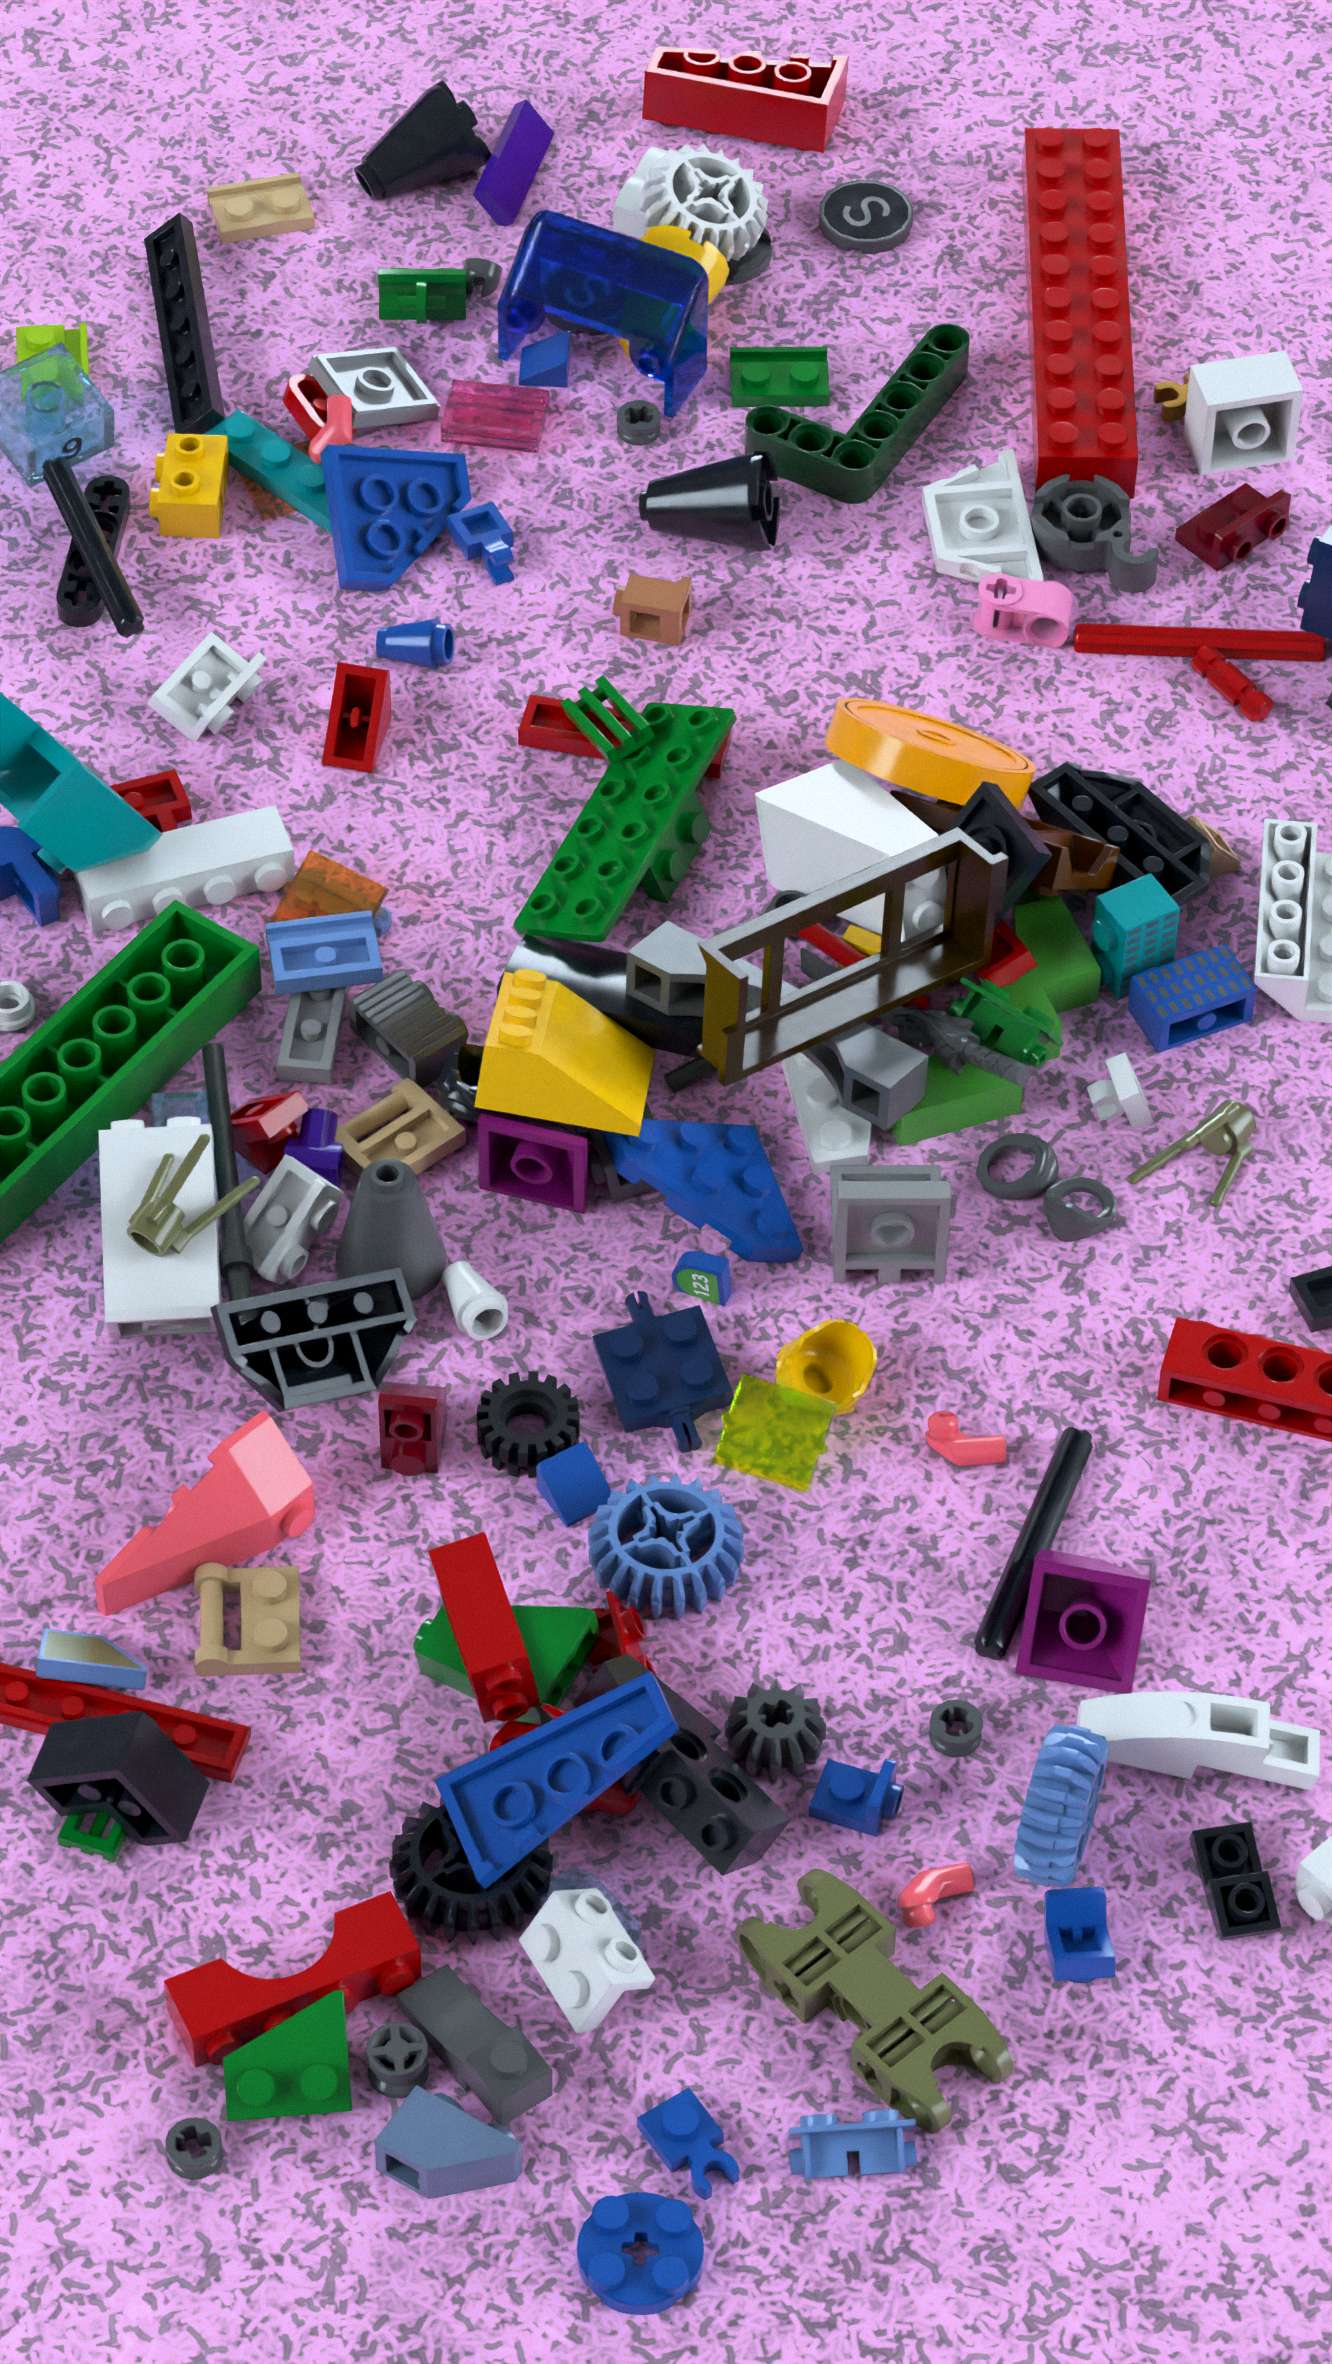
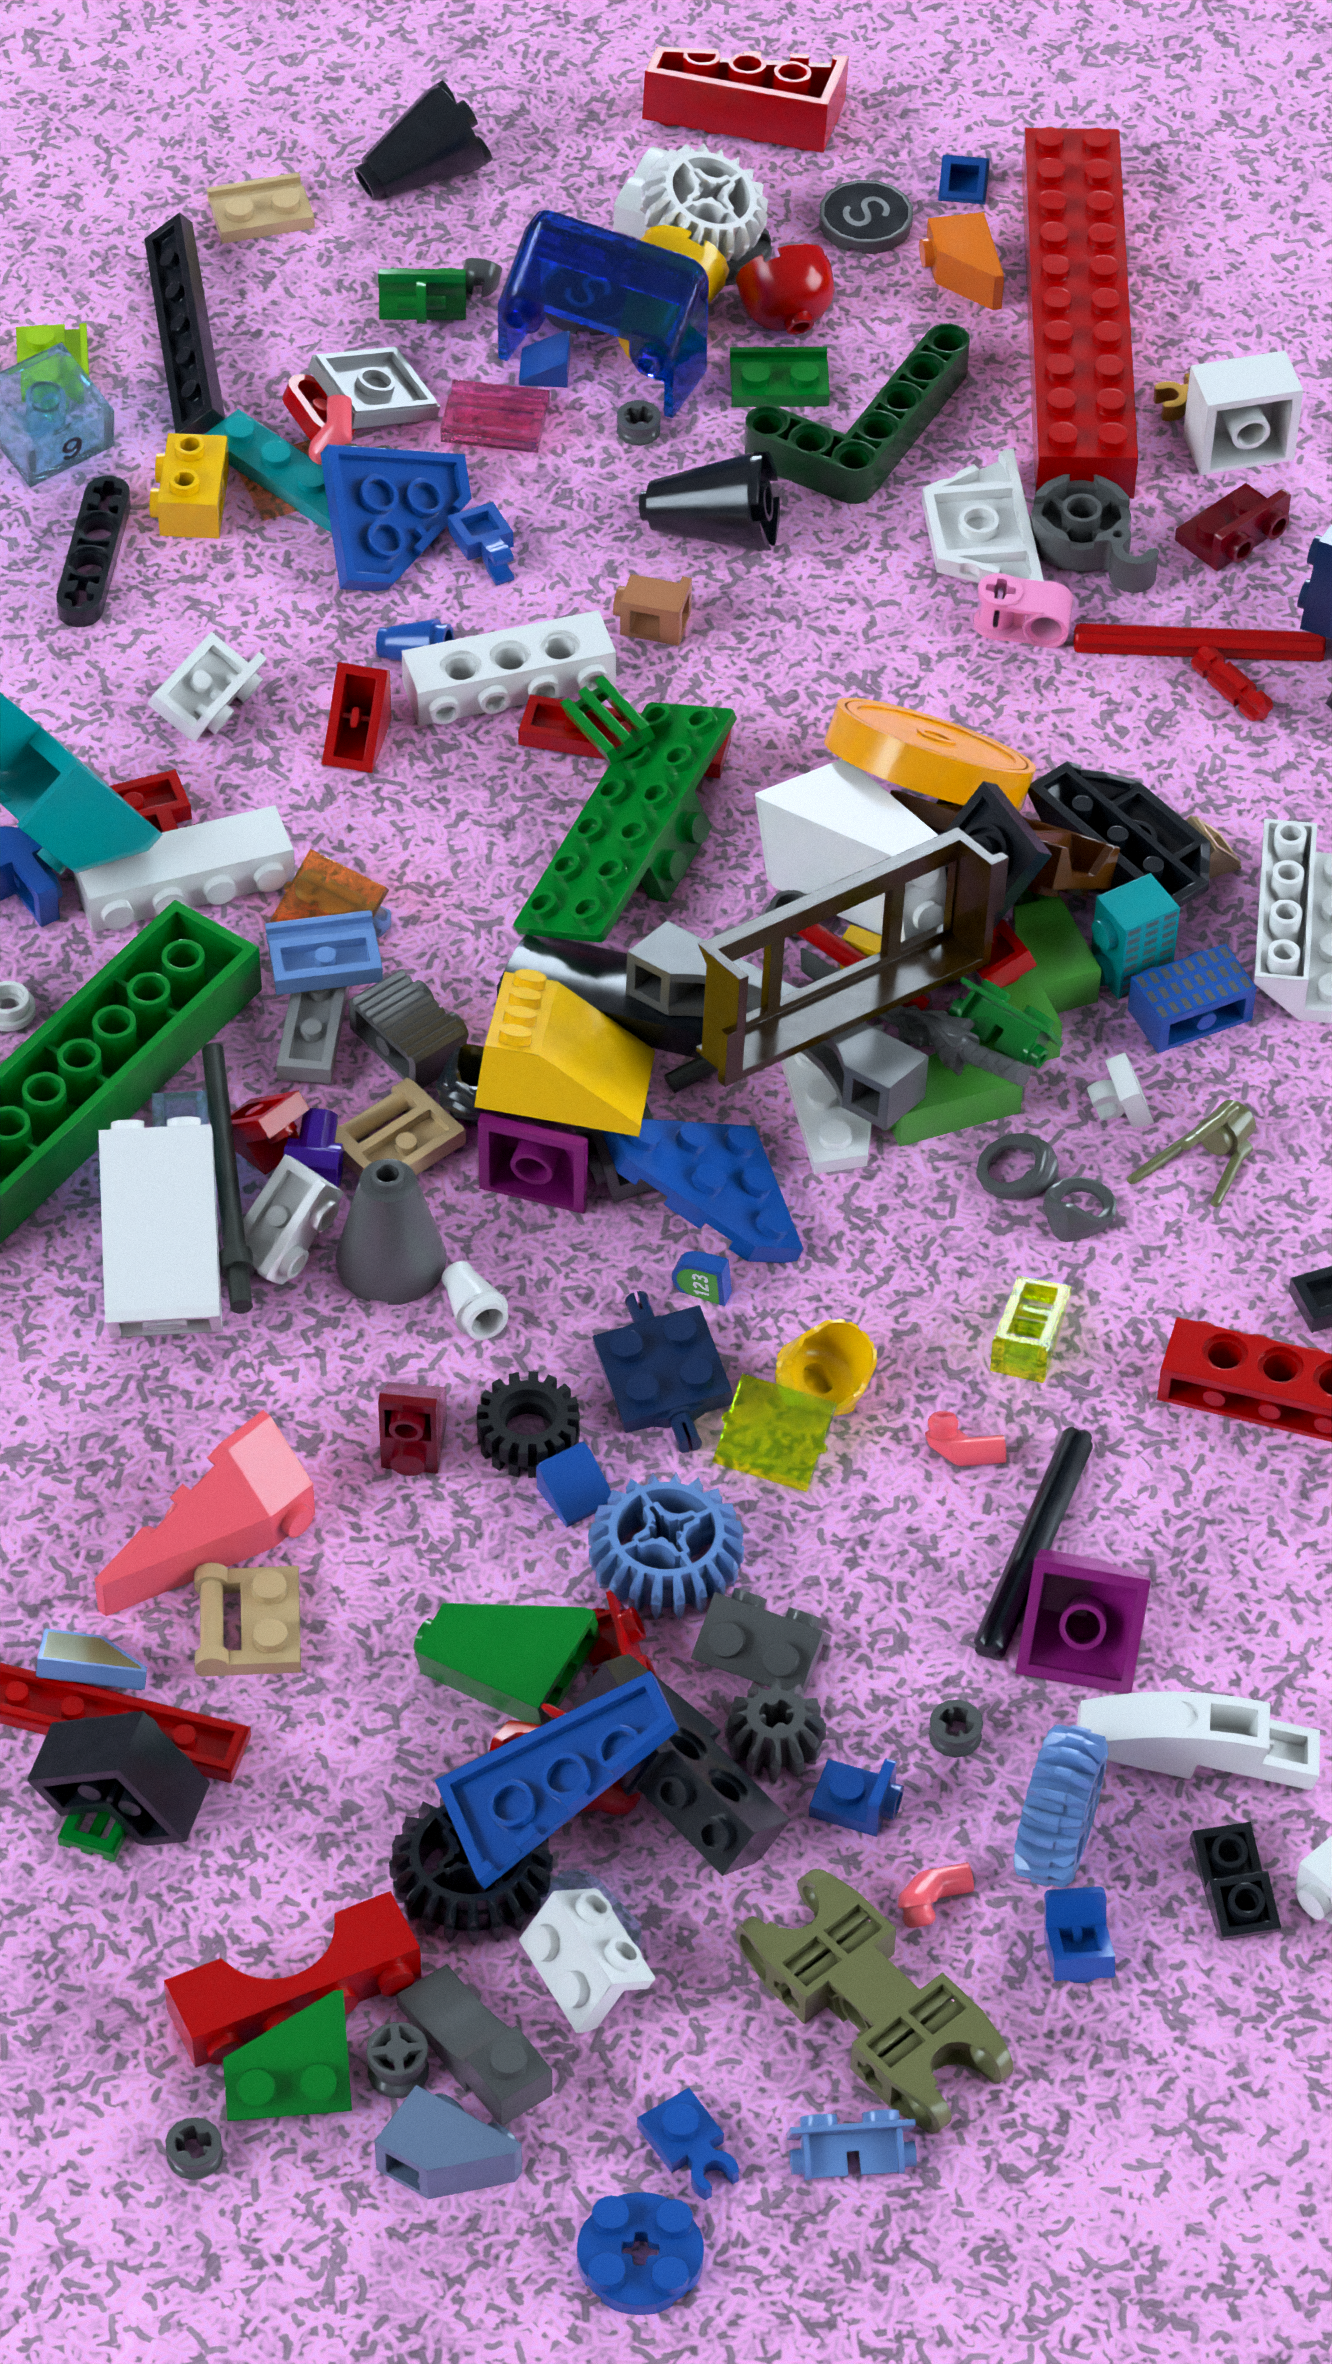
black axle [42,456,145,638] -> none
olive plant [126,1134,260,1257] -> none
black wedge [210,1267,417,1413] -> none
red window [428,1532,541,1723] -> none
dark purple tile [473,99,555,227] -> none
light grey bracket [830,1165,952,1283] -> none
none -> white brick [402,610,616,726]
none -> dark grey bracket [691,1588,832,1695]
none -> red cylinder [735,243,835,335]
none -> orange slope [919,212,1004,310]
none -> blue slope [938,155,990,205]
none -> clear neon green slope [990,1276,1072,1383]

